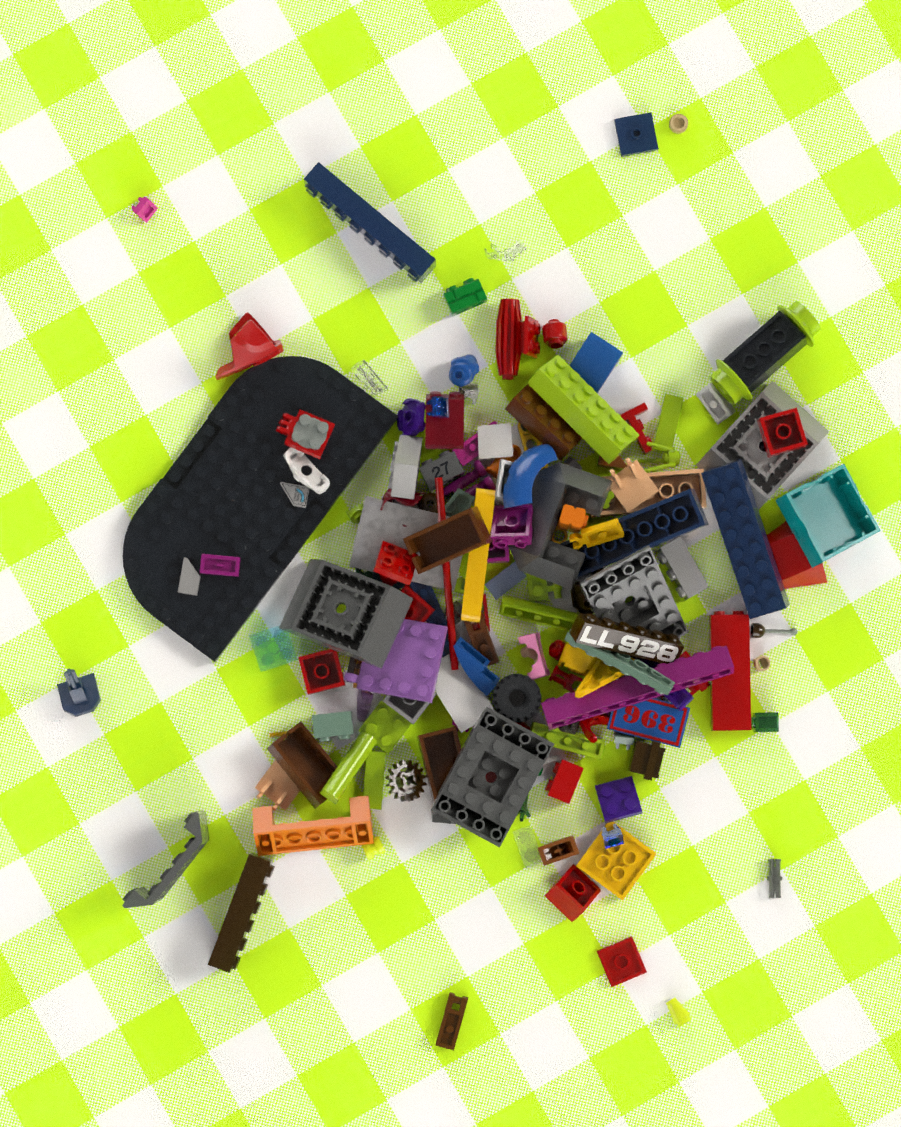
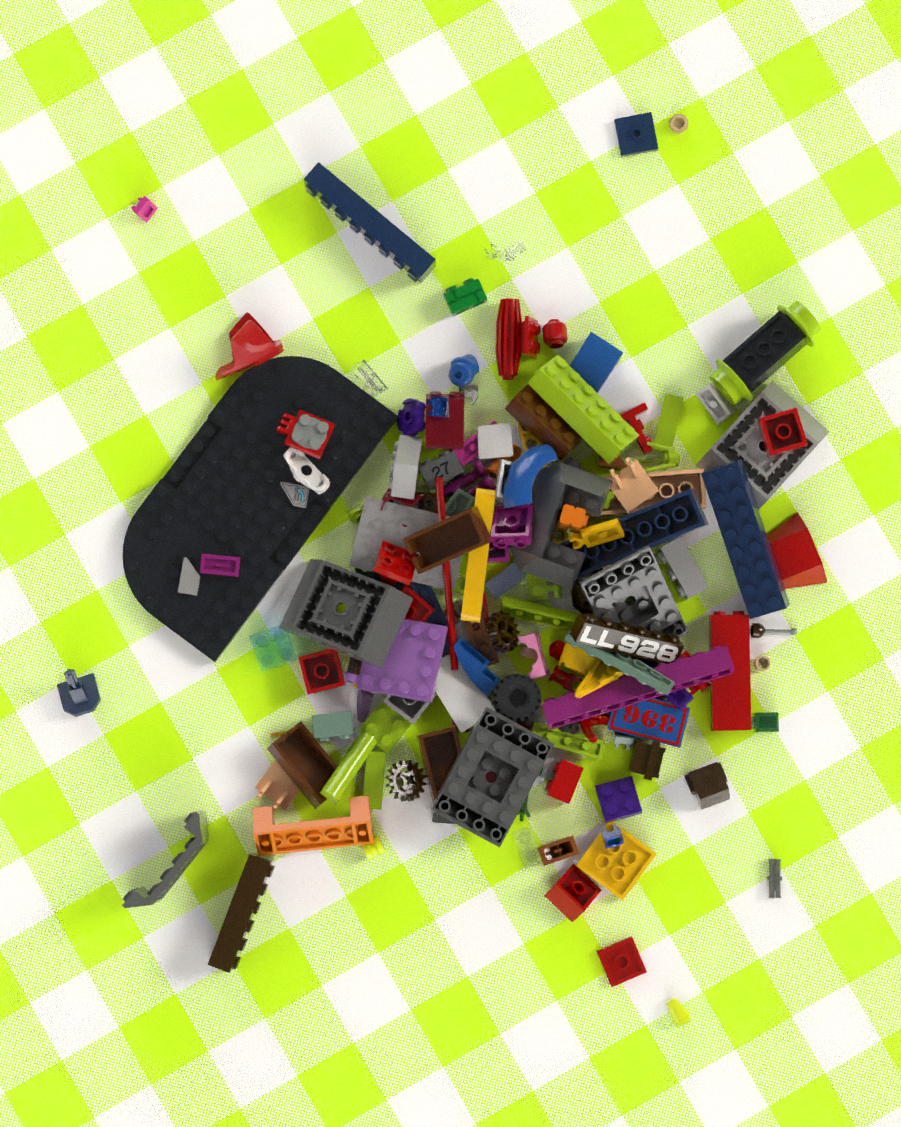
reddish brown plate [435,992,469,1051] -> none
teal tile [775,464,881,568] -> none
none -> dark brown gear [486,611,520,653]
none -> dark brown plate [684,762,730,810]

